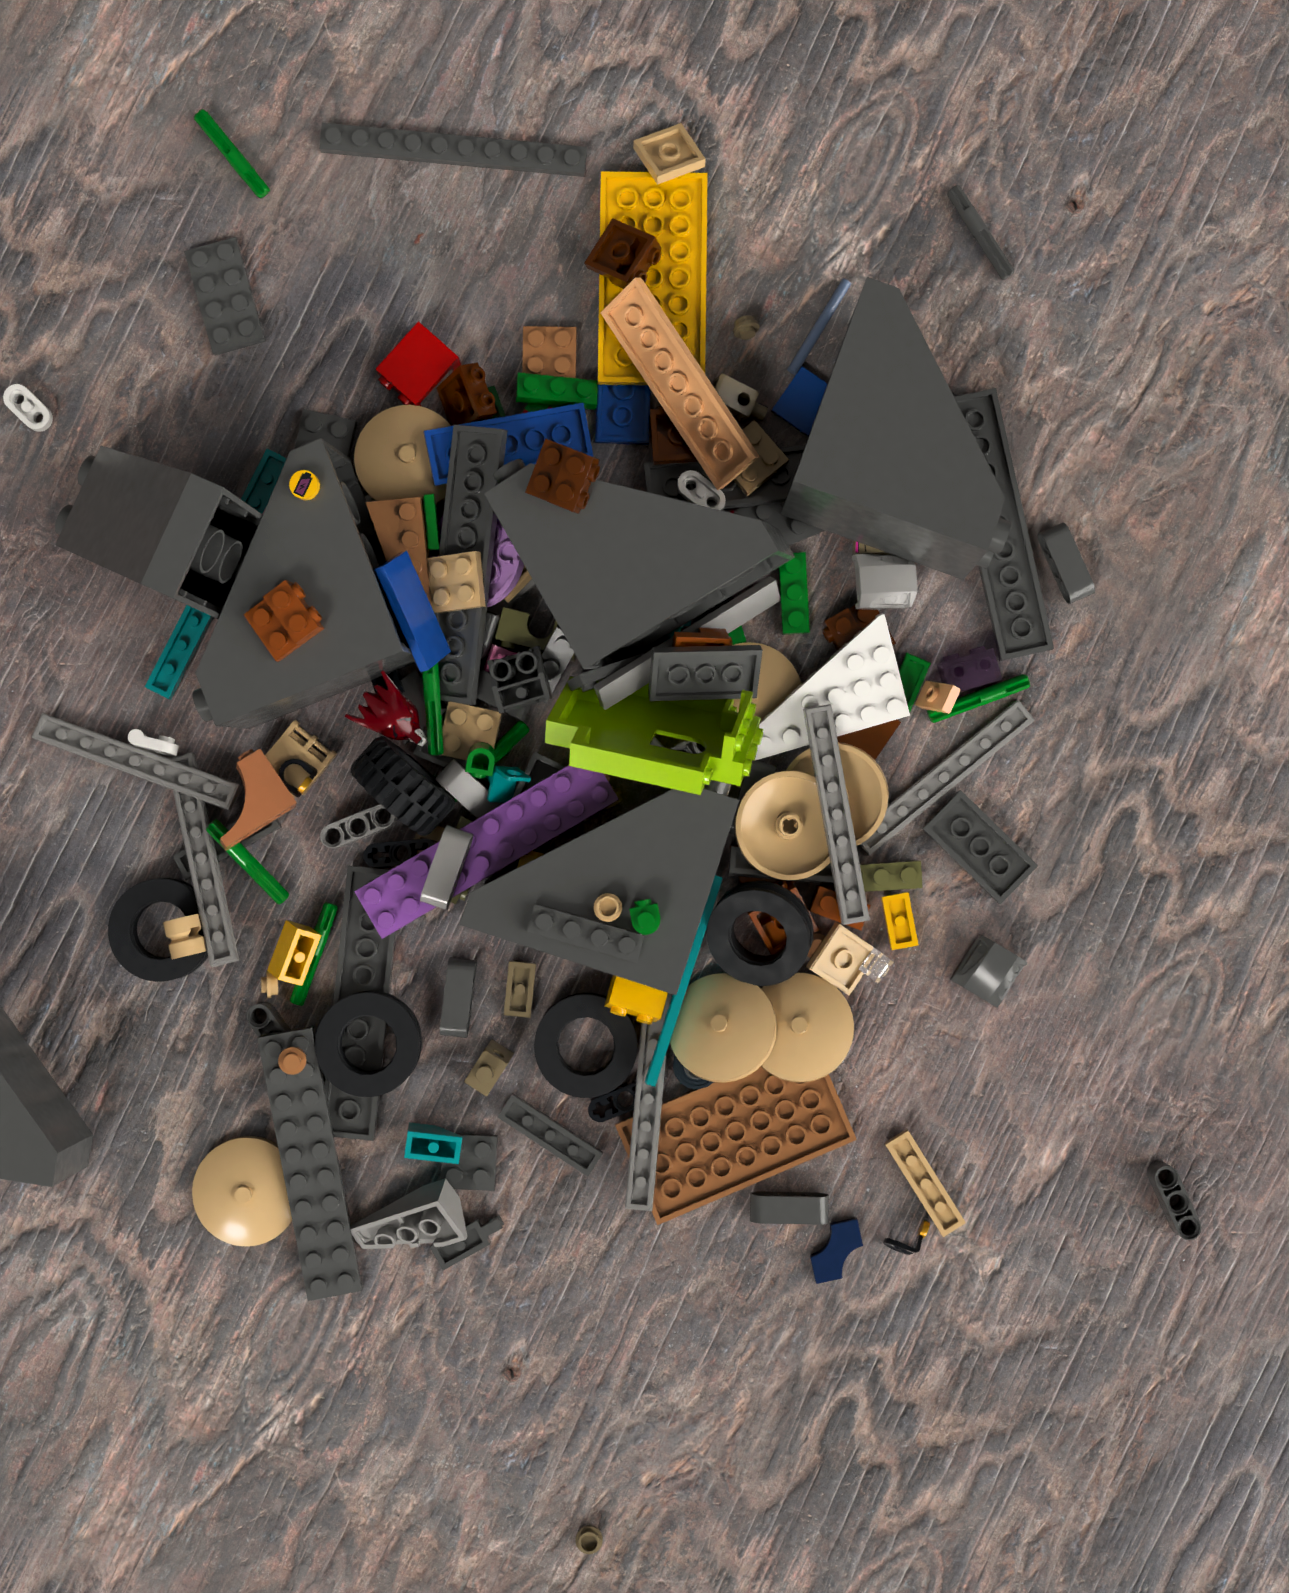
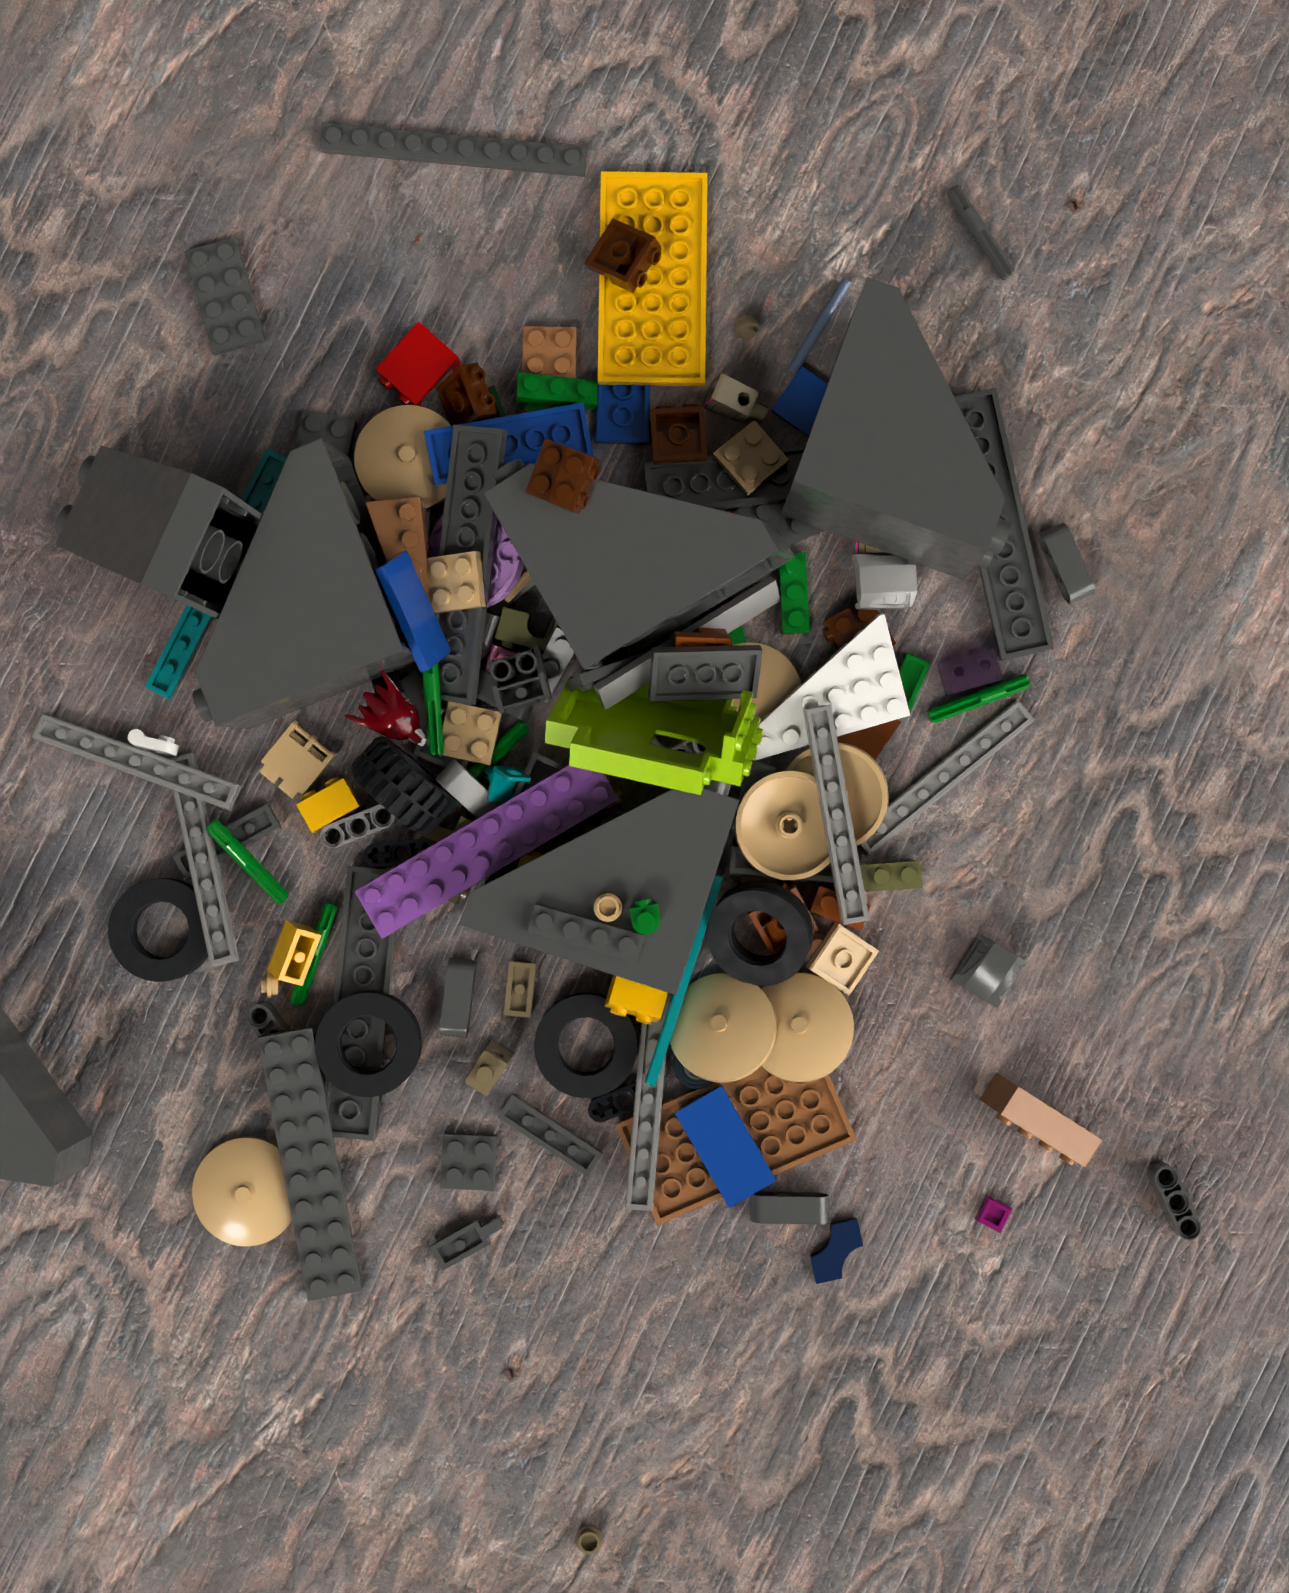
white plate [3,384,53,432] -> none
tan wheel [163,914,207,960] -> none
green axle [194,109,270,199] -> none
nougat arch [220,749,297,851] -> none
dark orange plate [243,580,324,662] -> none
black piece [278,759,318,797] -> none
medium nougat plate [278,1046,307,1075] -> none
yellow tile [289,470,320,500] -> none
light grey wedge [350,1178,467,1249] -> none
teal slope [404,1122,463,1164] -> none
light grey beam [420,825,474,910] -> none
green tile [423,494,440,550] -> none
green plate [465,742,495,778] -> none
light nougat plate [600,277,760,490] -> none
tan plate [633,123,706,185] -> none
white plate [677,470,726,511] -> none
clear plate [859,948,893,983] -> none
yellow plate [881,892,918,950] -> none
black piece [883,1220,930,1255] -> none
tan plate [884,1129,966,1237] -> none
light nougat plate [915,681,960,714] -> none
dark grey plate [922,790,1038,904] -> none
none -> yellow brick [296,777,363,833]
none -> blue tile [675,1084,776,1208]
none -> magenta tile [975,1195,1012,1233]
none -> wedge [980,1073,1102,1167]

